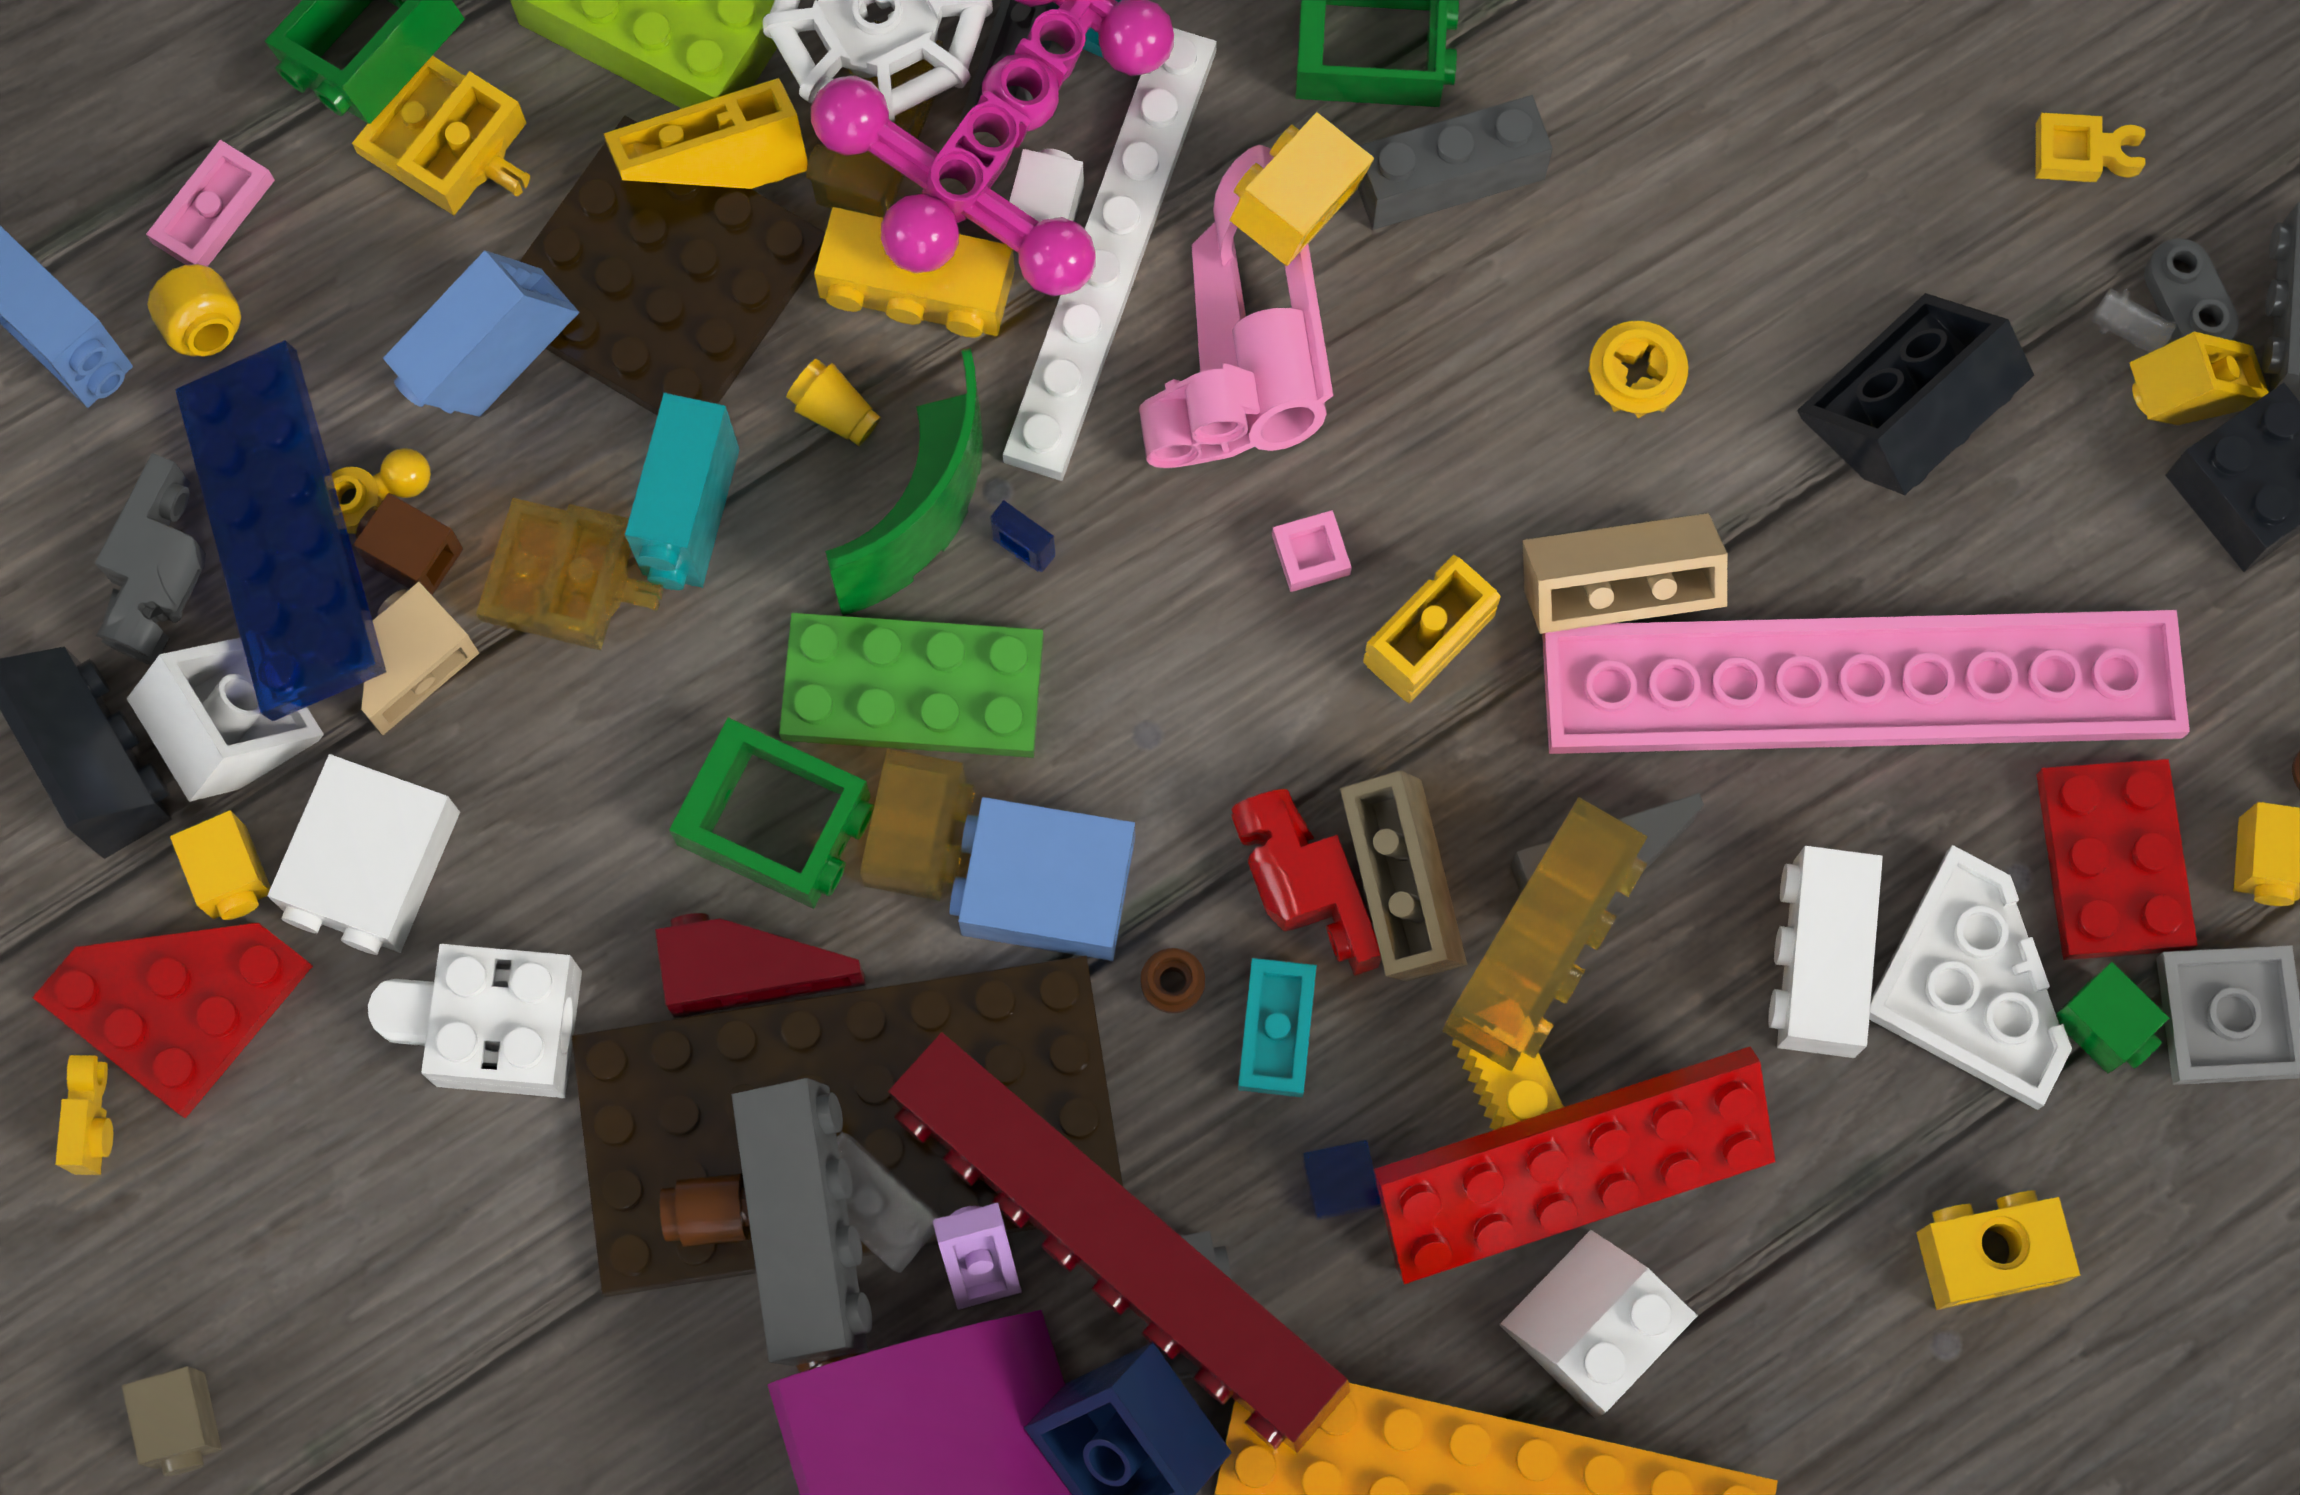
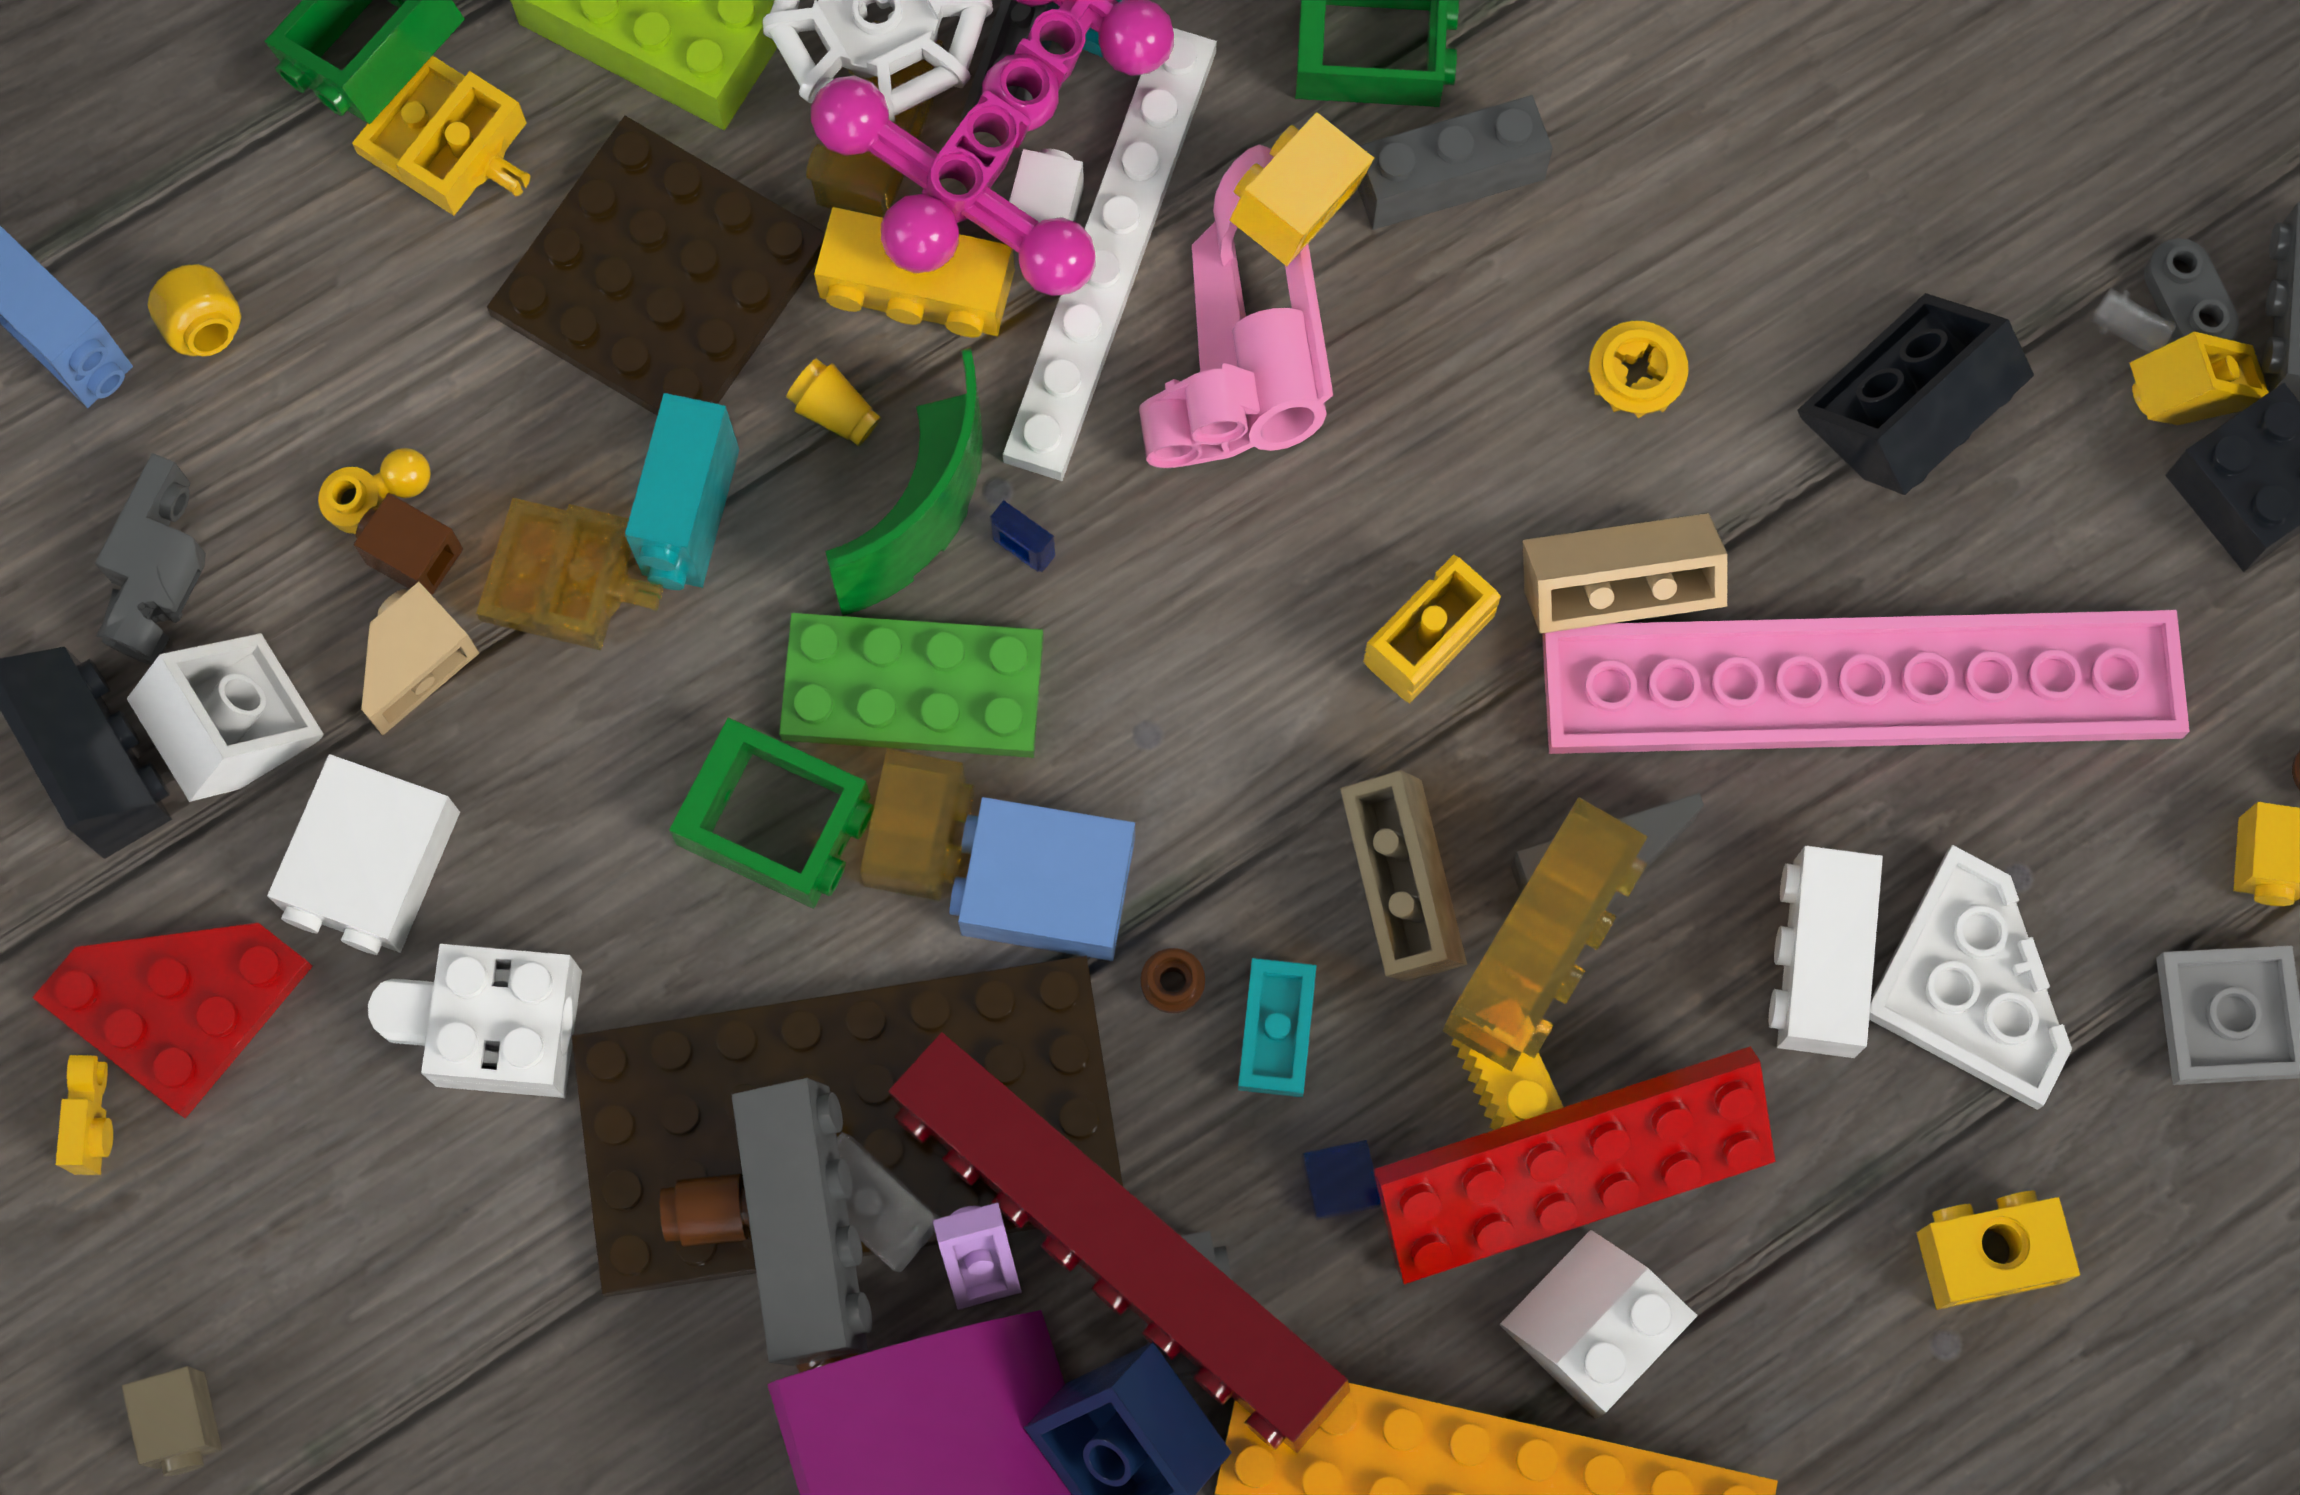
bright pink plate [146,140,275,267] -> none
yellow brick [170,810,271,920] -> none
clear blue plate [175,340,387,721] -> none
medium blue brick [383,250,580,417] -> none
yellow slope [604,78,809,189] -> none
dark red slope [655,913,866,1018] -> none
red plate [1231,789,1381,976] -> none
bright pink plate [1272,510,1352,592] -> none
yellow plate [2035,112,2145,182] -> none
red plate [2036,759,2198,960] -> none
green brick [2056,962,2170,1074] -> none

